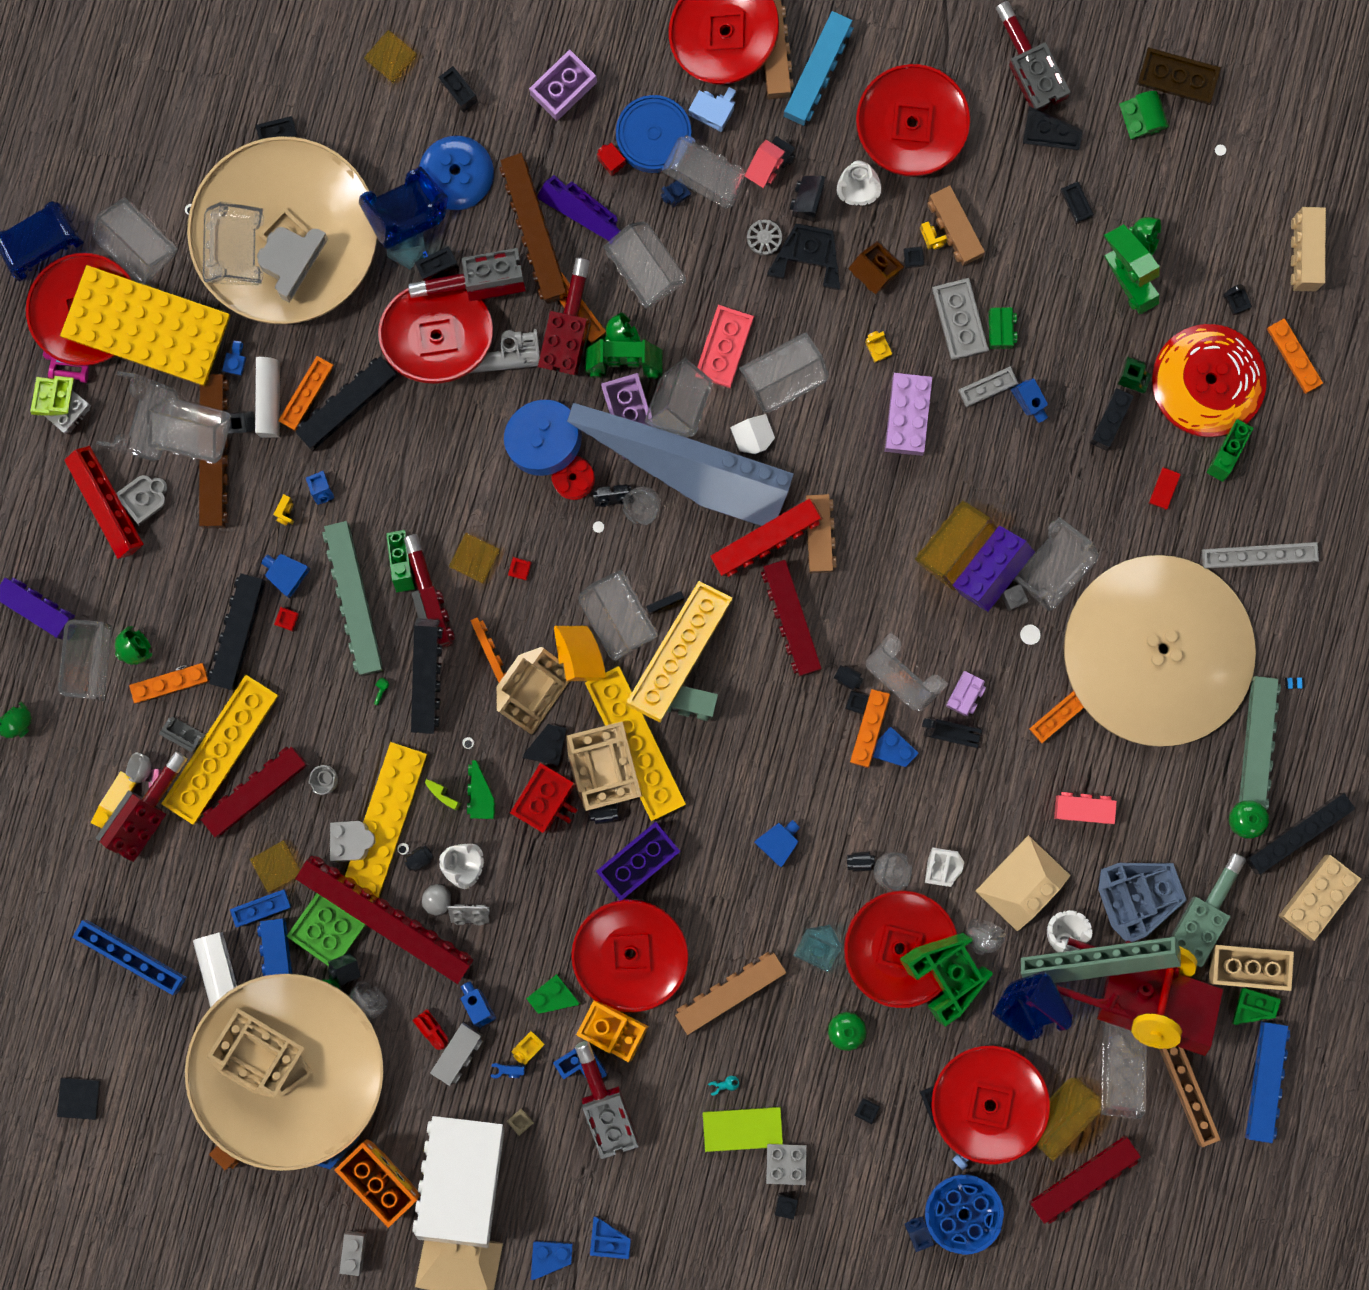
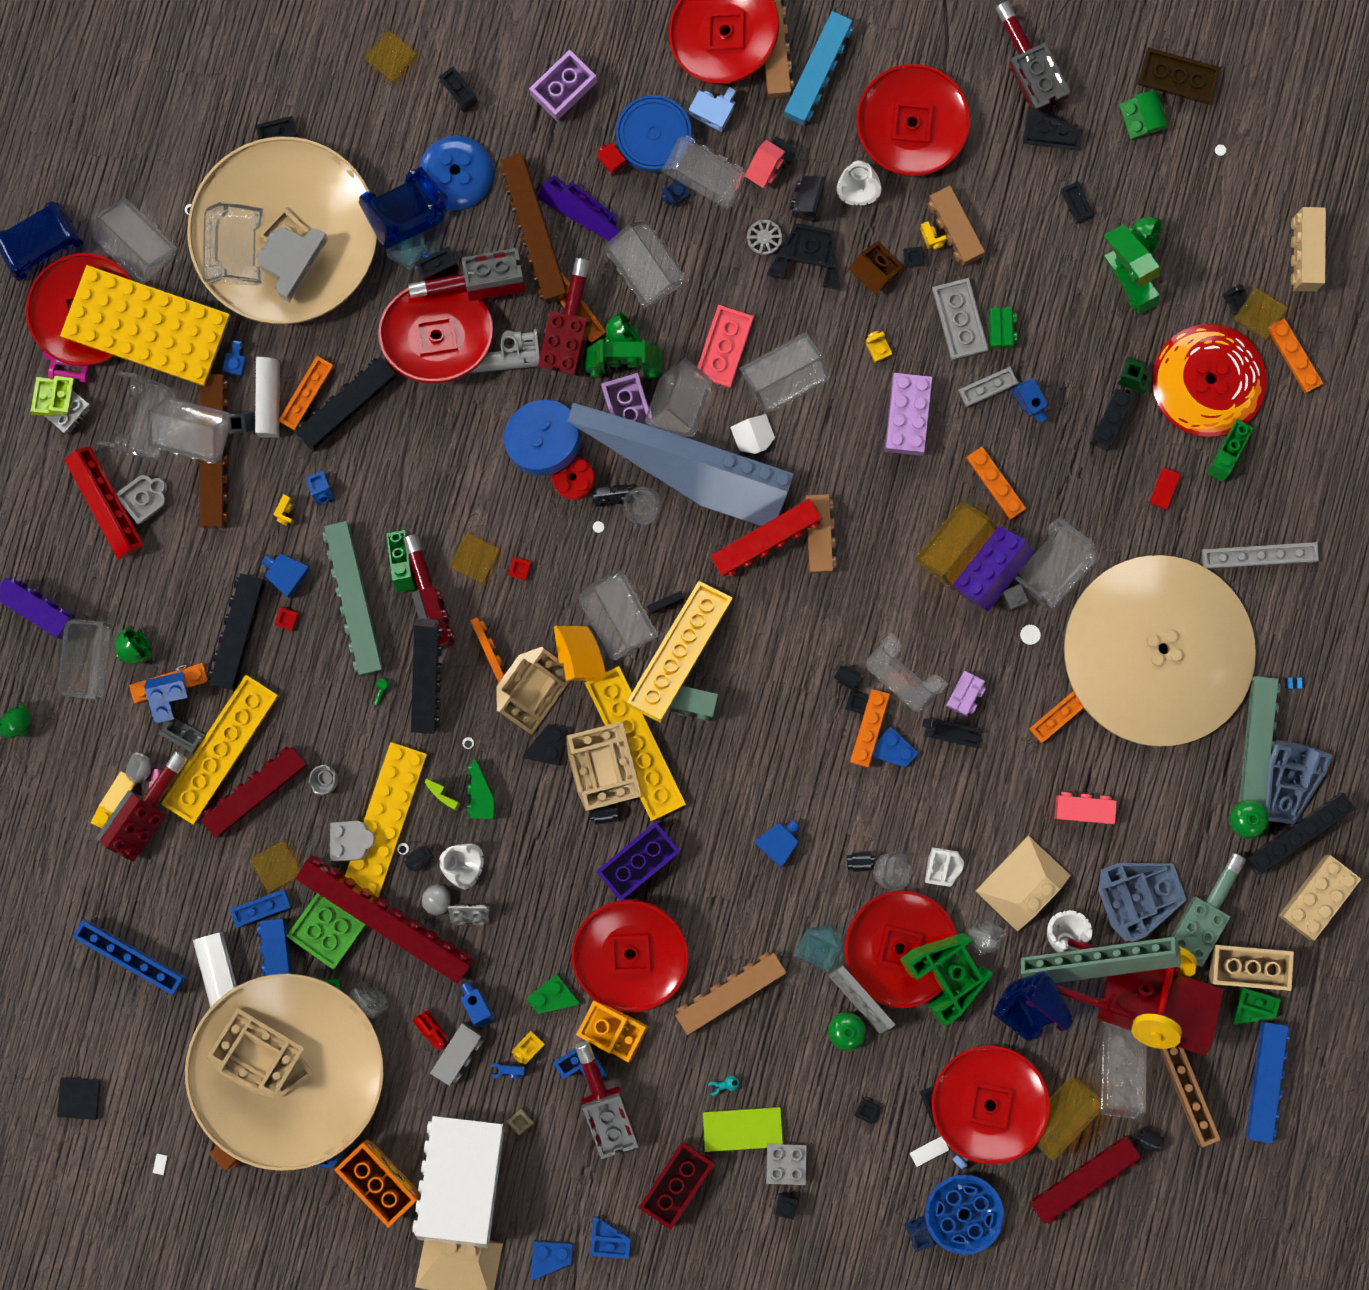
black brick [328,953,361,986] -> none
light grey brick [339,1231,367,1276] -> none
red piece [510,763,578,834] -> none
dark red brick [761,560,821,677] -> none
none -> brick [145,671,189,723]
none -> white sticker [153,1154,167,1175]
none -> dark red brick [638,1140,715,1230]
none -> light grey tile [829,966,895,1033]
none -> white sticker [910,1137,949,1167]
none -> orange plate [966,447,1026,520]
none -> black brick [1133,1127,1164,1152]
none -> clear yellow tile [1234,288,1287,340]
none -> sand blue wedge [1265,740,1333,824]

